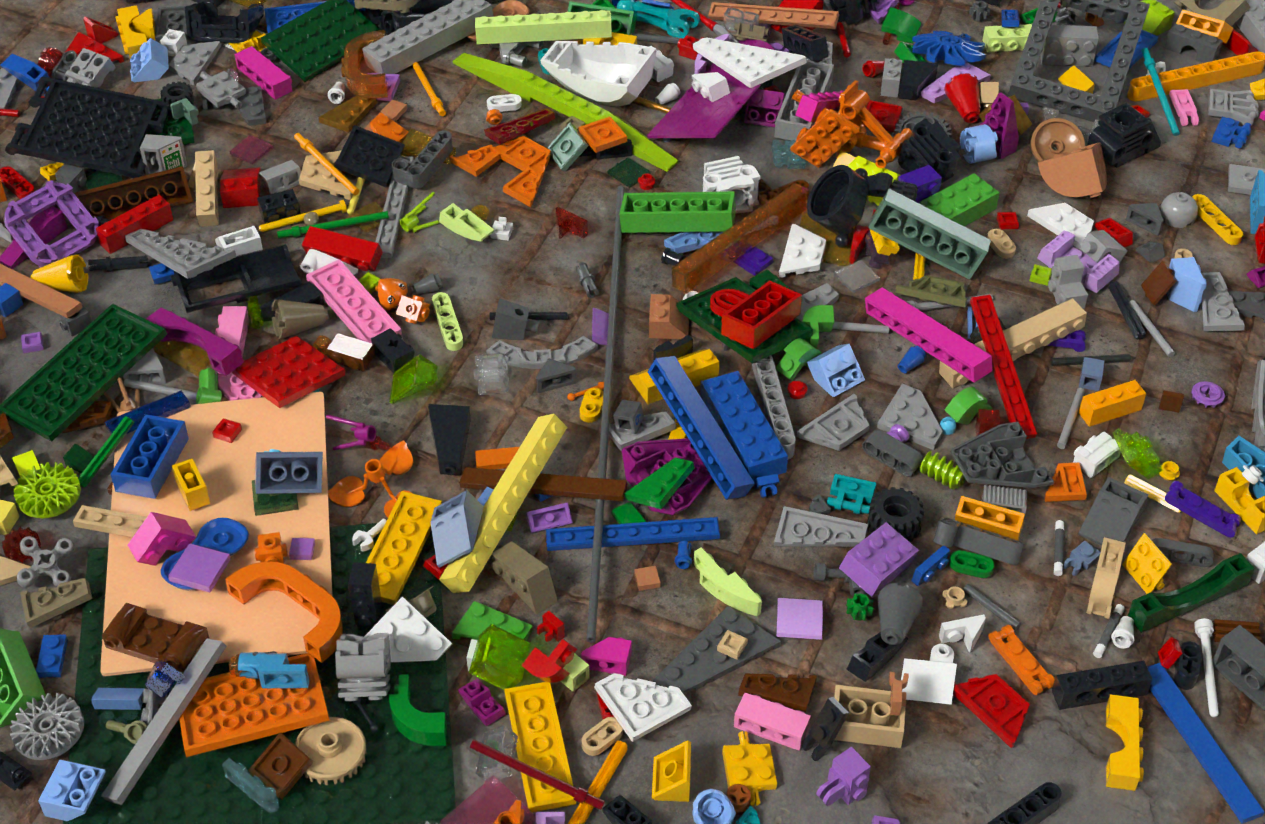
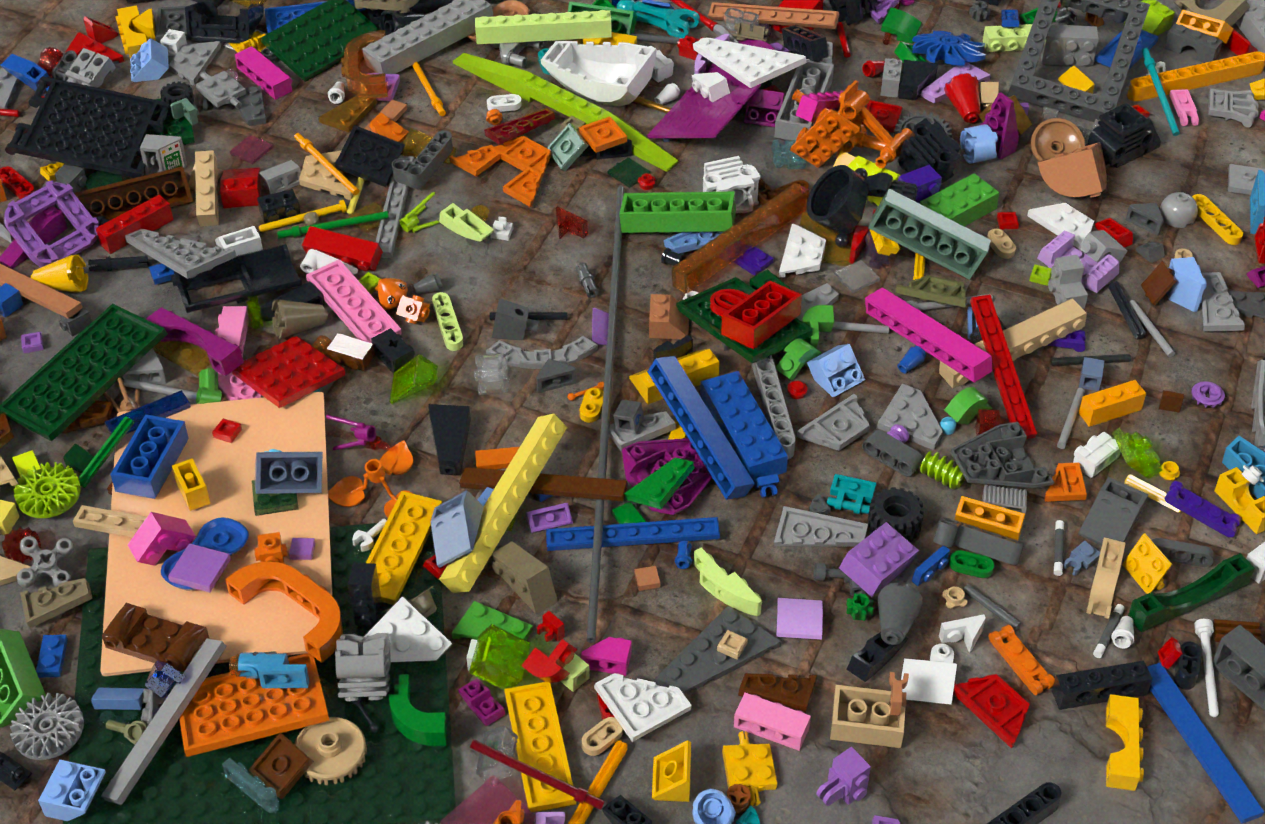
black hinge [801,697,849,761] -> none
blue plate [1211,117,1251,148] -> none

